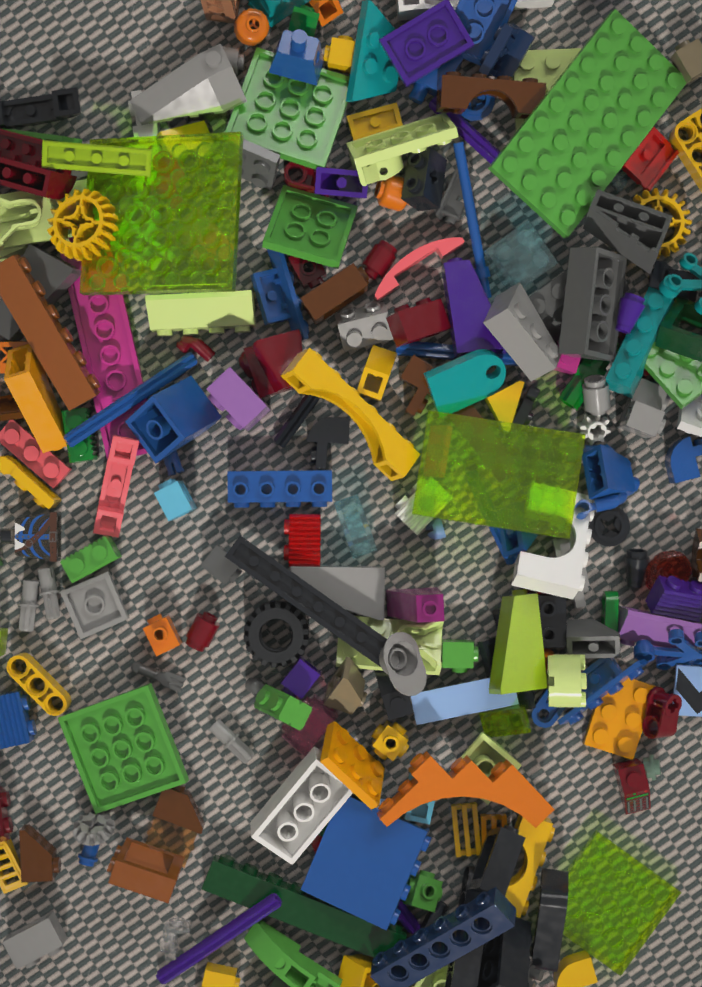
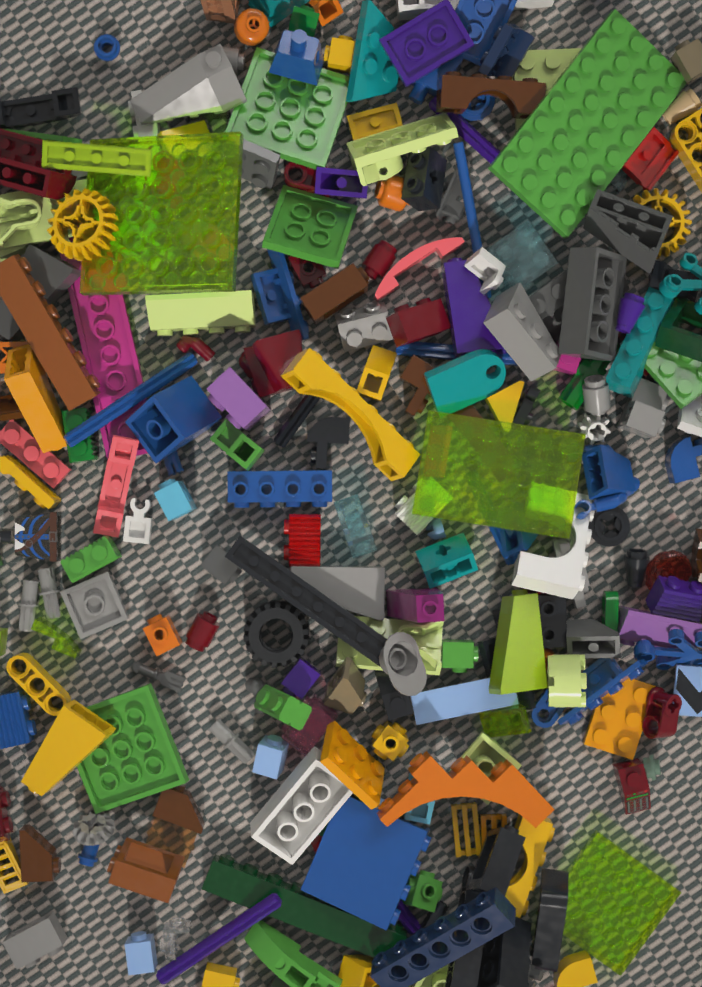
none -> yellow slope [21,699,116,796]
none -> clear neon green slope [31,617,81,658]
none -> blue plate [94,34,120,61]
none -> white plate [123,498,153,544]
none -> light blue brick [124,931,158,976]
none -> bright green brick [210,419,265,471]
none -> light blue brick [252,735,290,780]
none -> teal brick [415,533,478,589]
none -> white bracket [464,247,506,295]
none -> tan cone [662,89,702,126]

